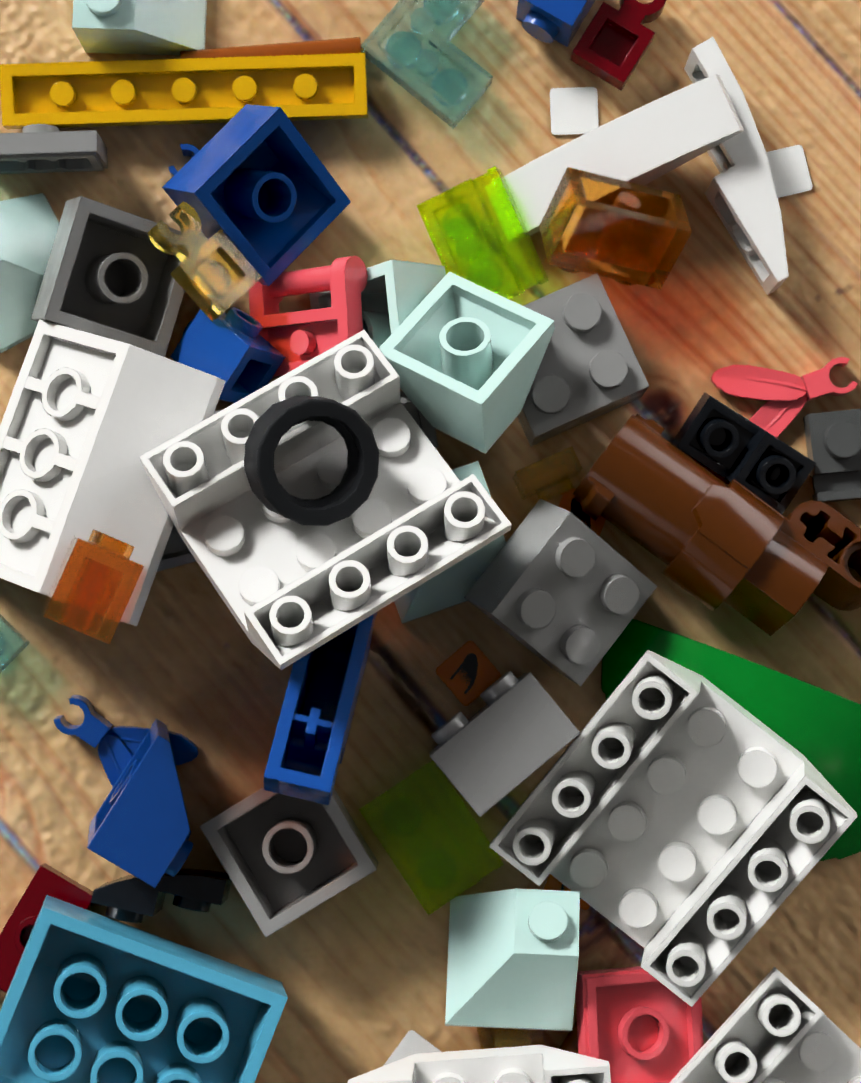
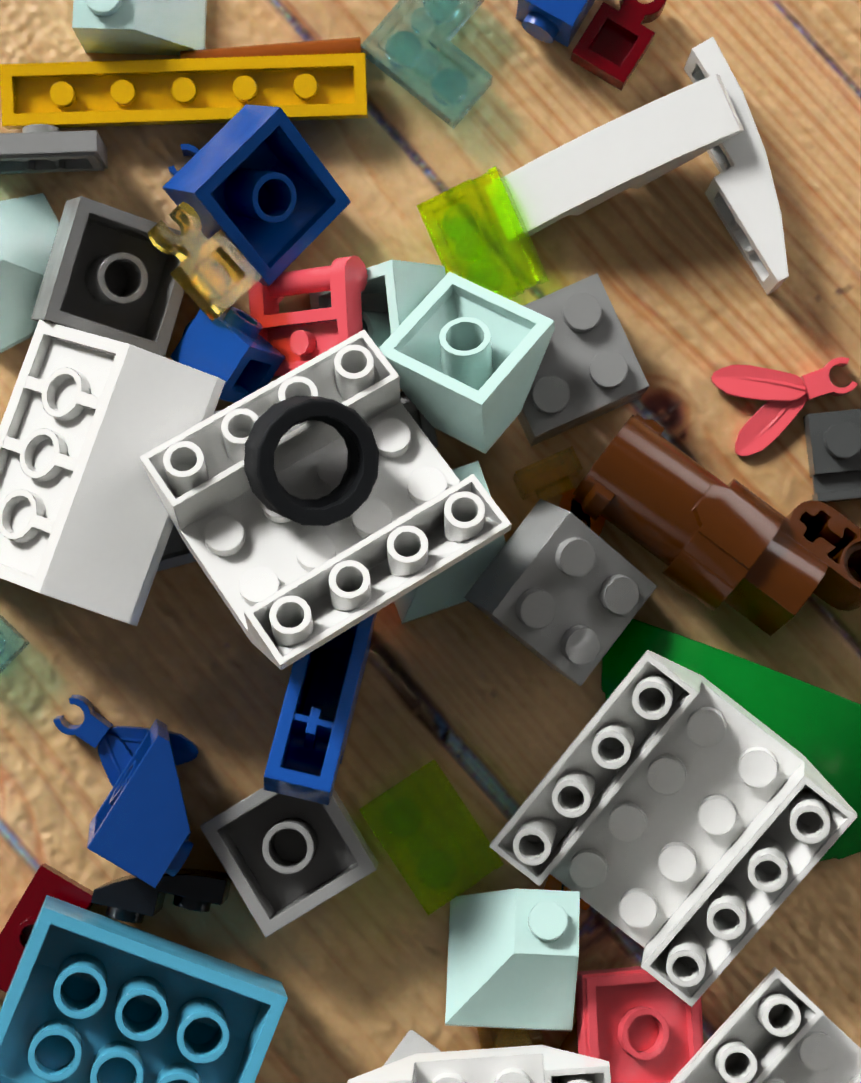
clear orange brick [42,529,144,644] -> none
light grey brick [430,671,580,817] -> none
orange sticker [436,641,501,706] -> none
clear orange brick [539,167,692,290] -> none
white sticker [550,87,599,135] -> none
black slope [672,392,817,515] -> none
white sticker [766,145,813,198] -> none

